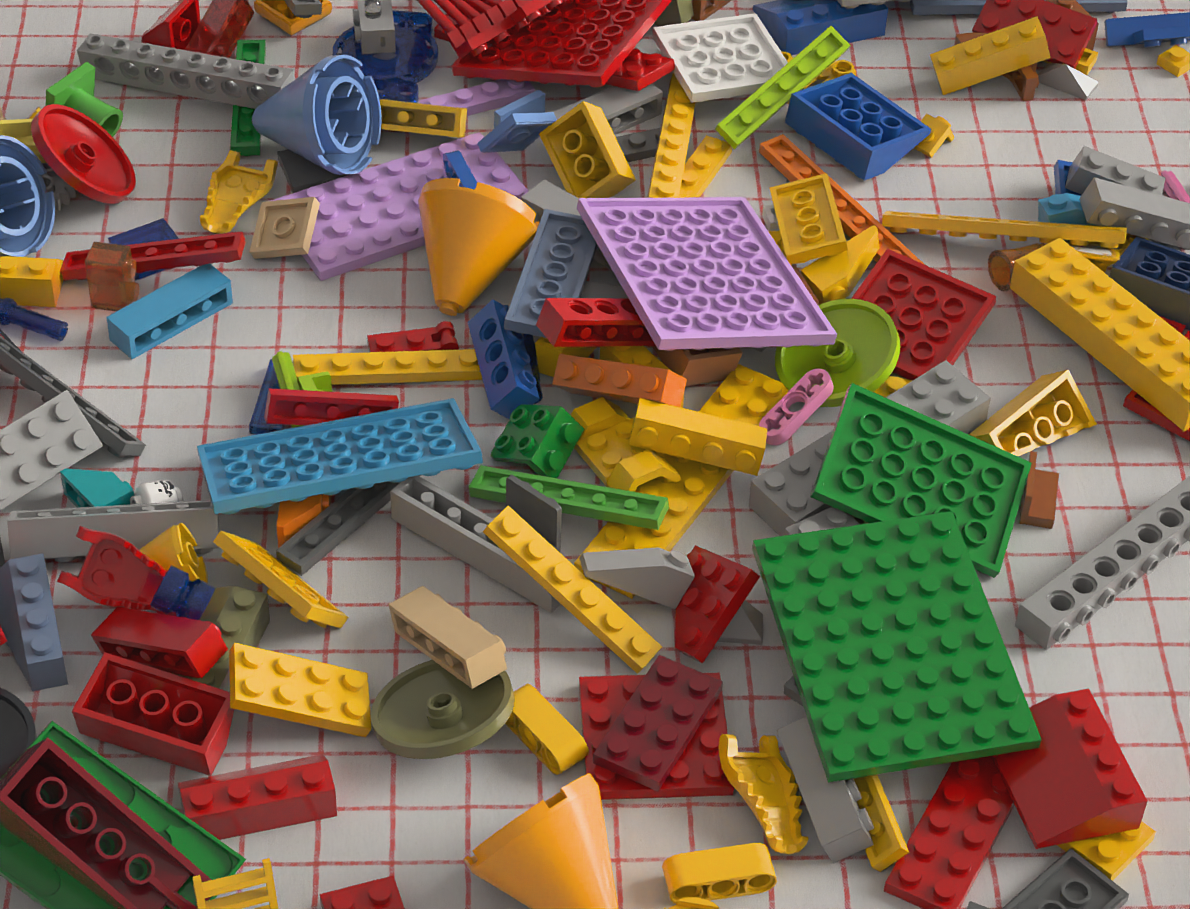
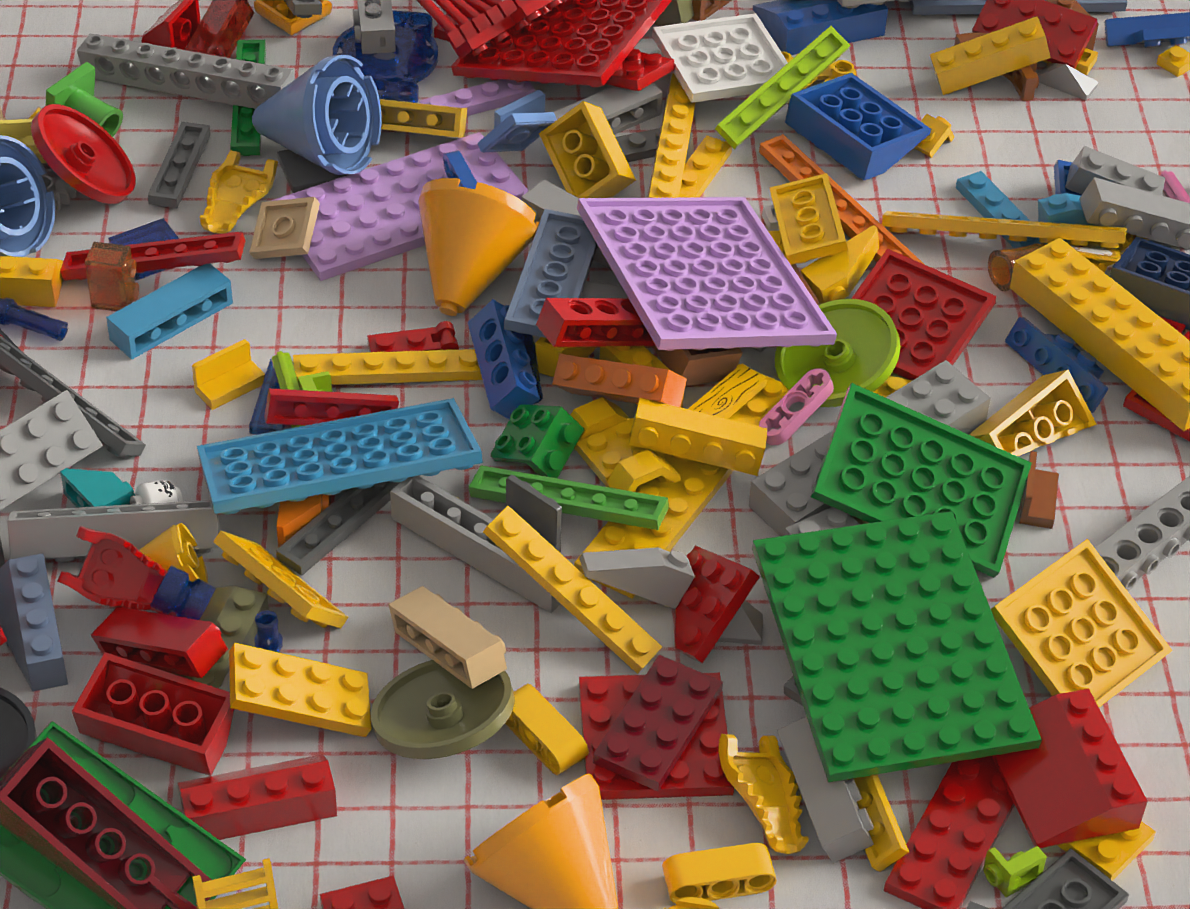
none -> dark grey plate [148,122,211,208]
none -> yellow panel [192,339,266,410]
none -> clear blue pin [254,610,283,653]
none -> yellow tile [688,363,767,419]
none -> dark azure plate [956,171,1048,257]
none -> lime bracket [983,846,1047,897]
none -> yellow plate [991,539,1173,707]
none -> blue bracket [1005,317,1108,413]

